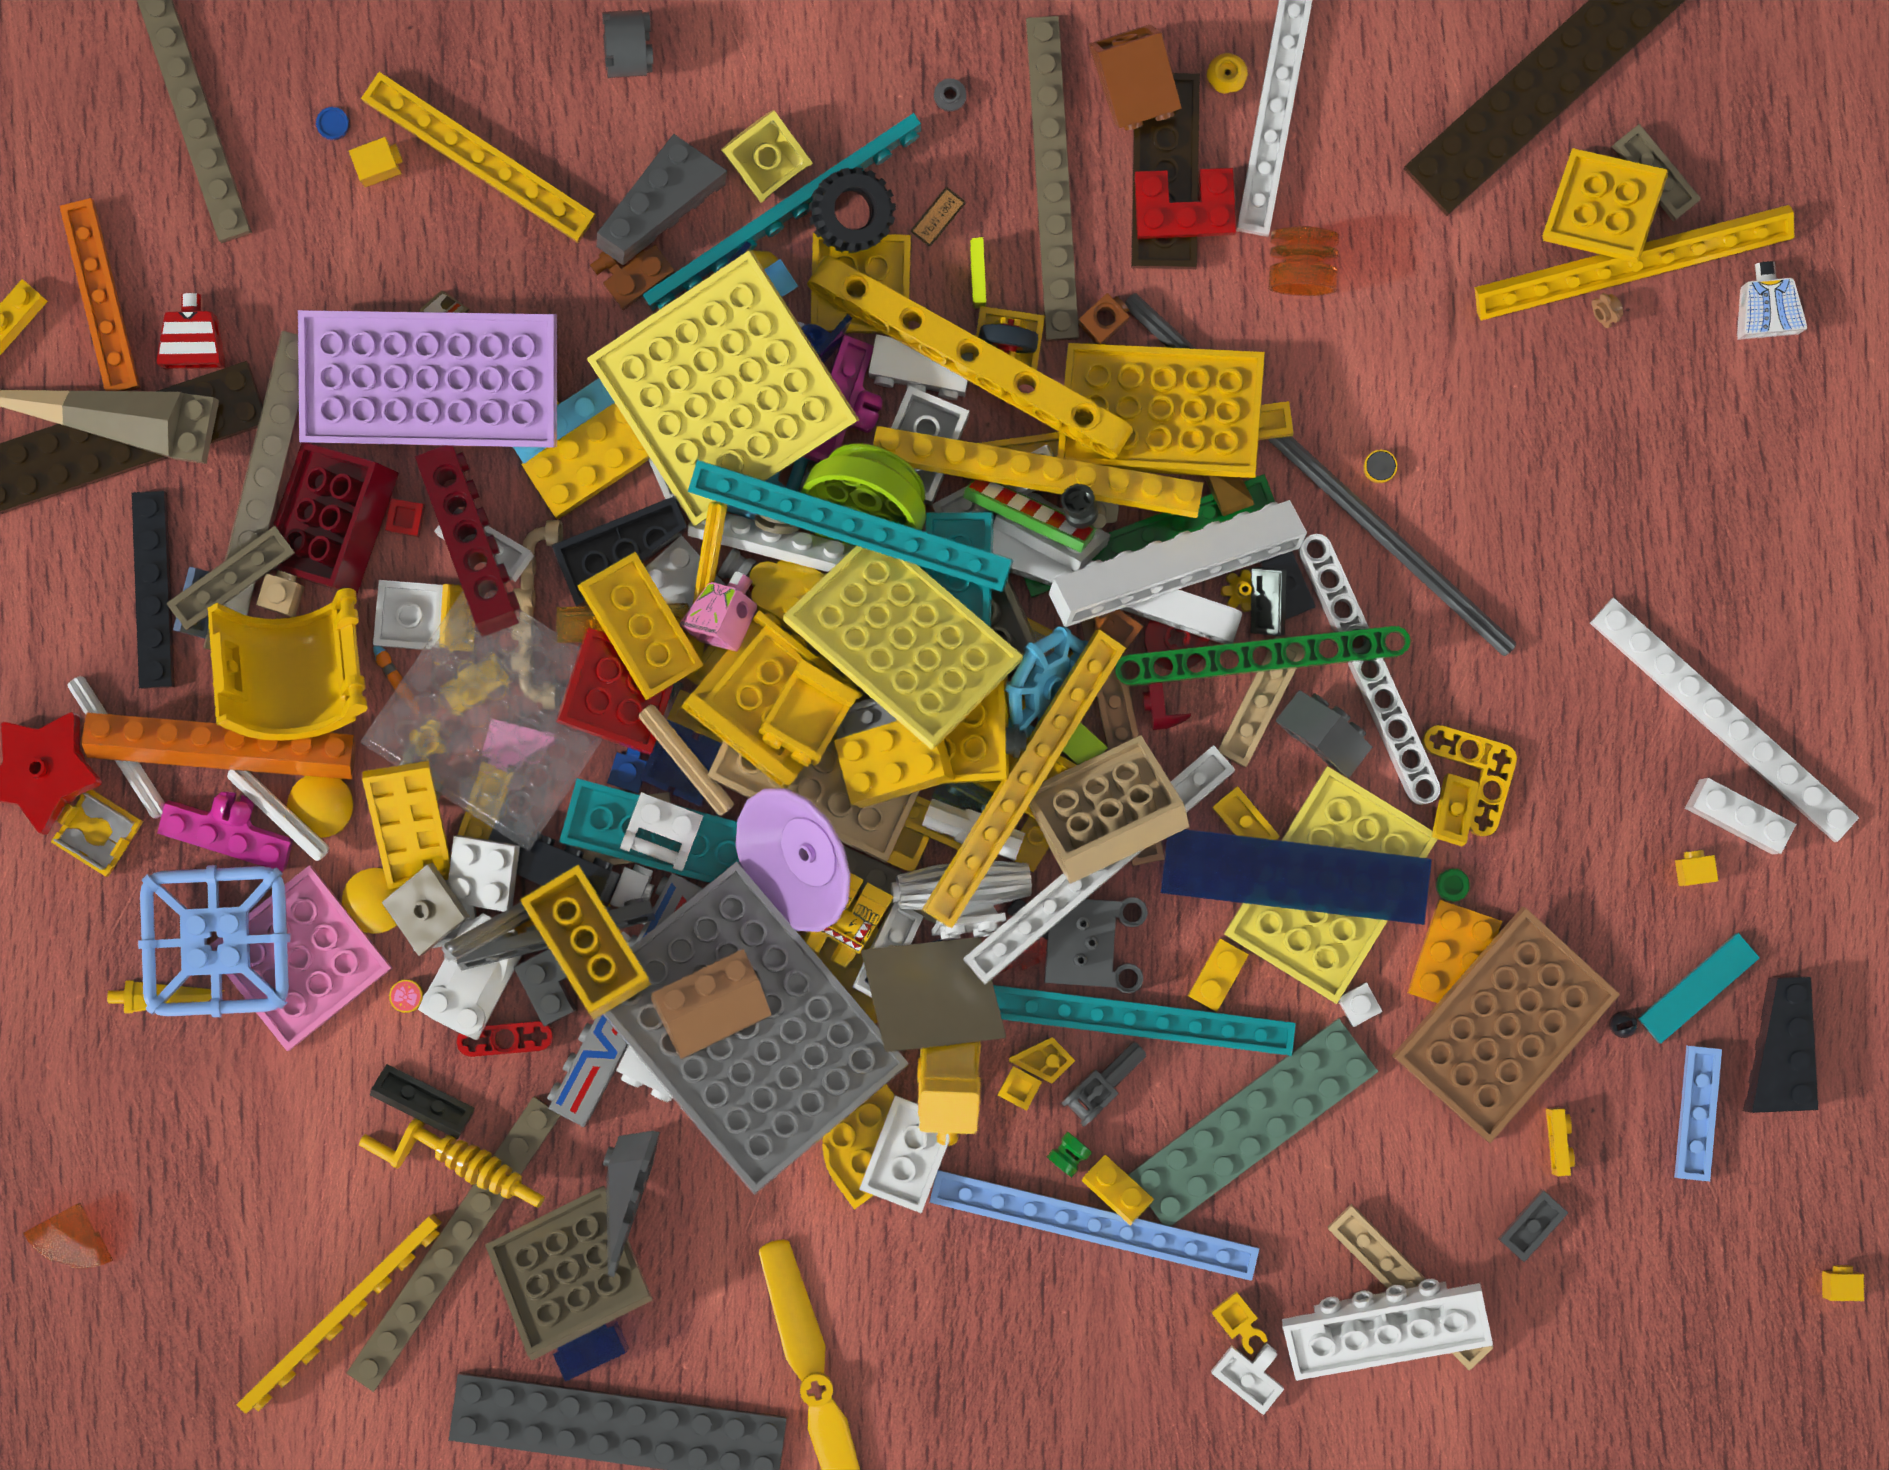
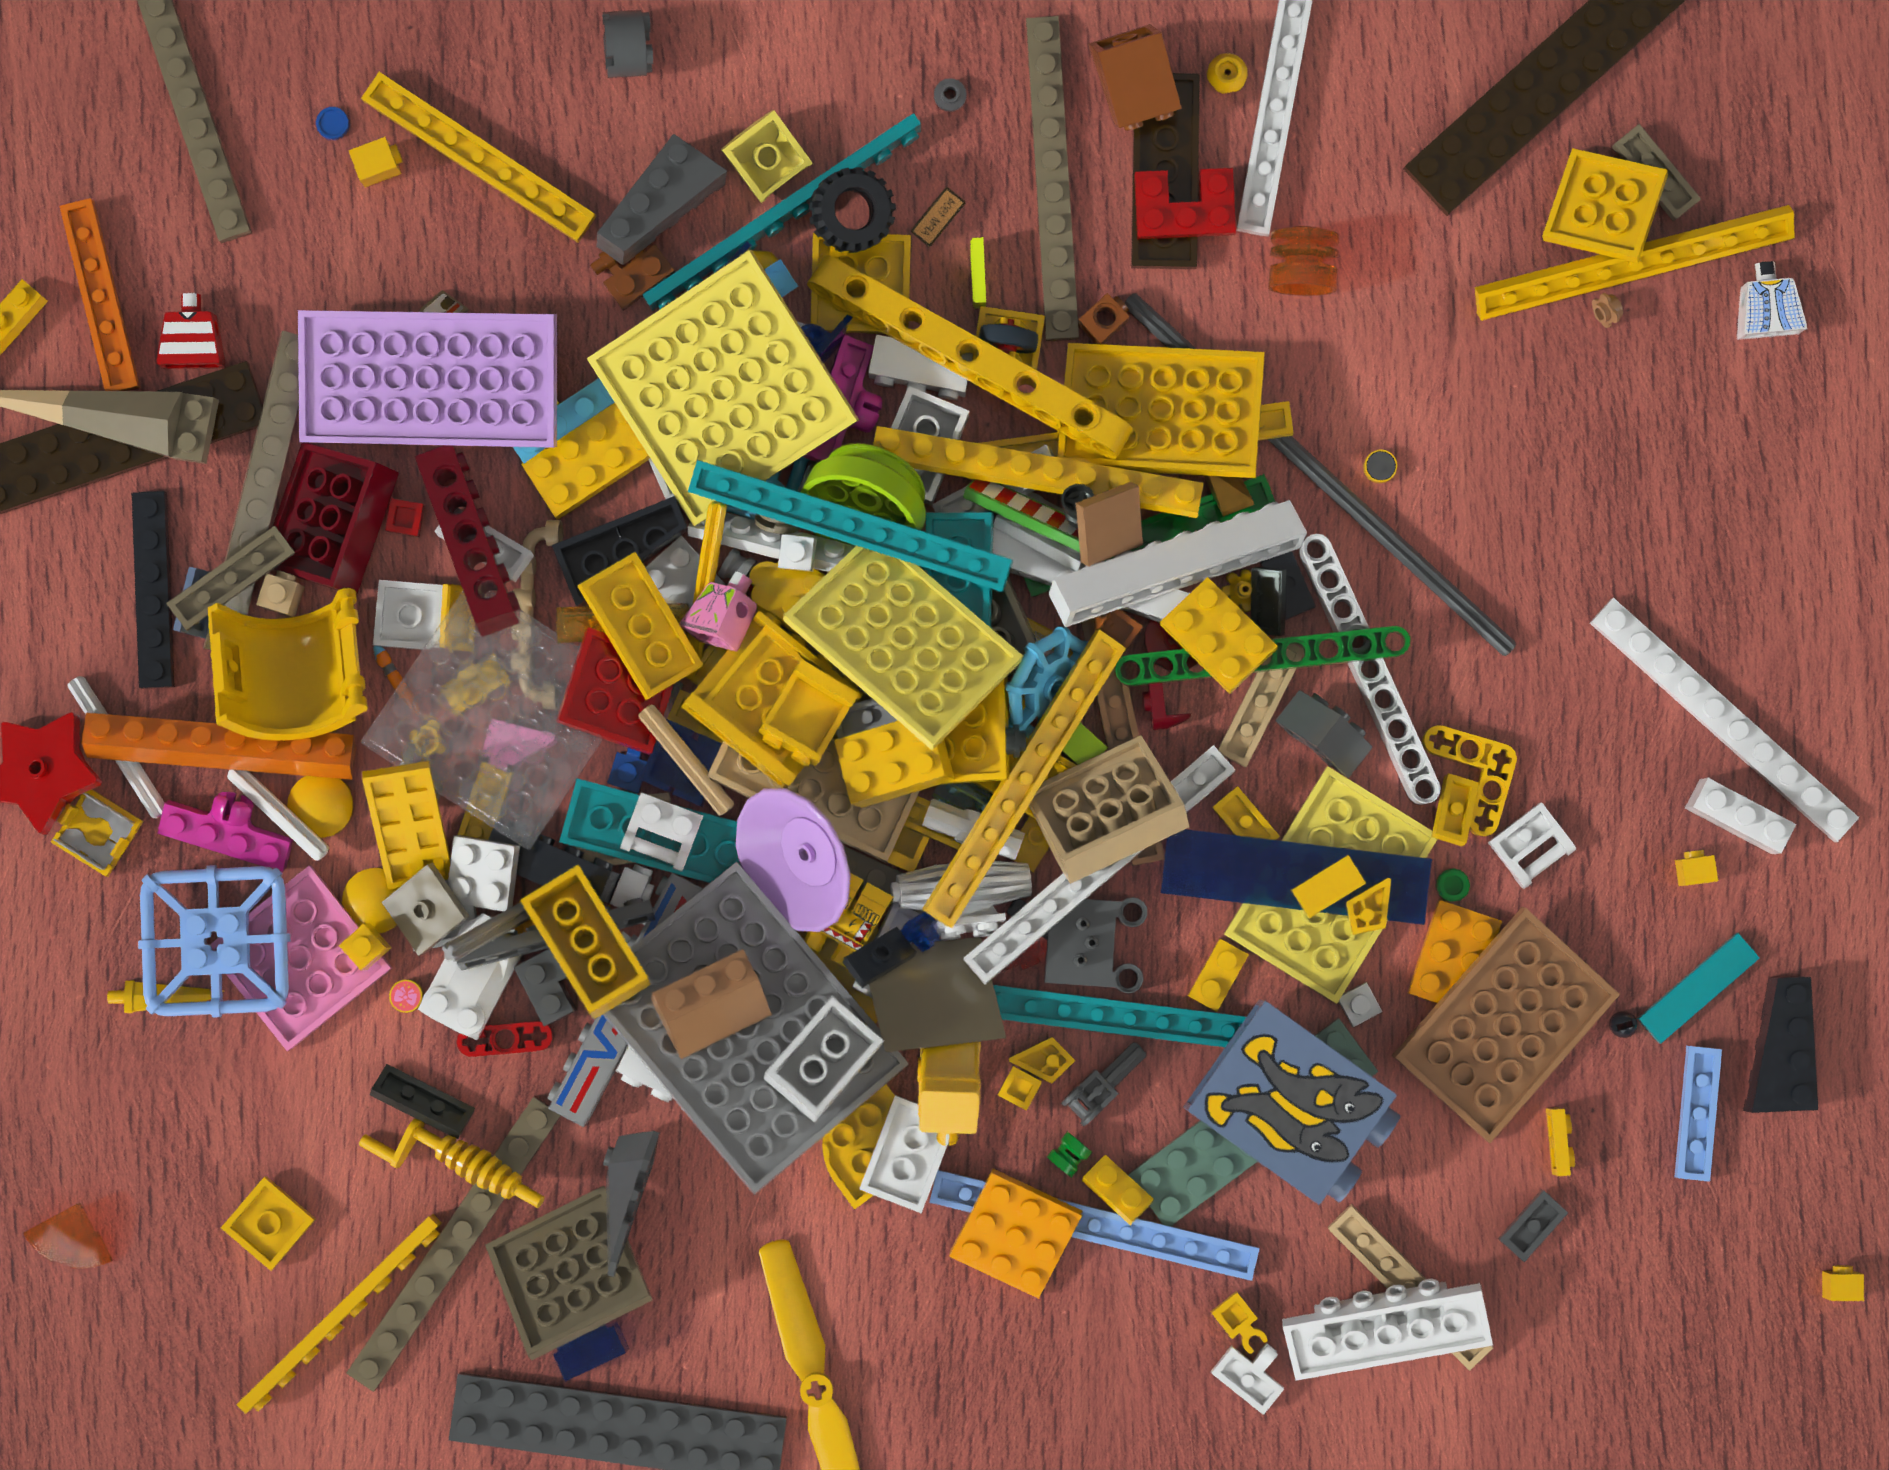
none -> yellow plate [221,1176,316,1271]
none -> yellow brick [339,923,392,970]
none -> white brick [764,997,884,1123]
none -> white plate [778,534,817,572]
none -> black plate [843,927,917,988]
none -> clear blue tile [900,912,940,952]
none -> light orange plate [949,1169,1083,1299]
none -> medium nougat tile [1076,482,1143,567]
none -> yellow plate [1160,577,1278,694]
none -> brick [1183,999,1401,1205]
none -> yellow tile [1291,855,1366,918]
none -> yellow piece [1345,878,1391,935]
none -> white plate [1488,802,1576,889]

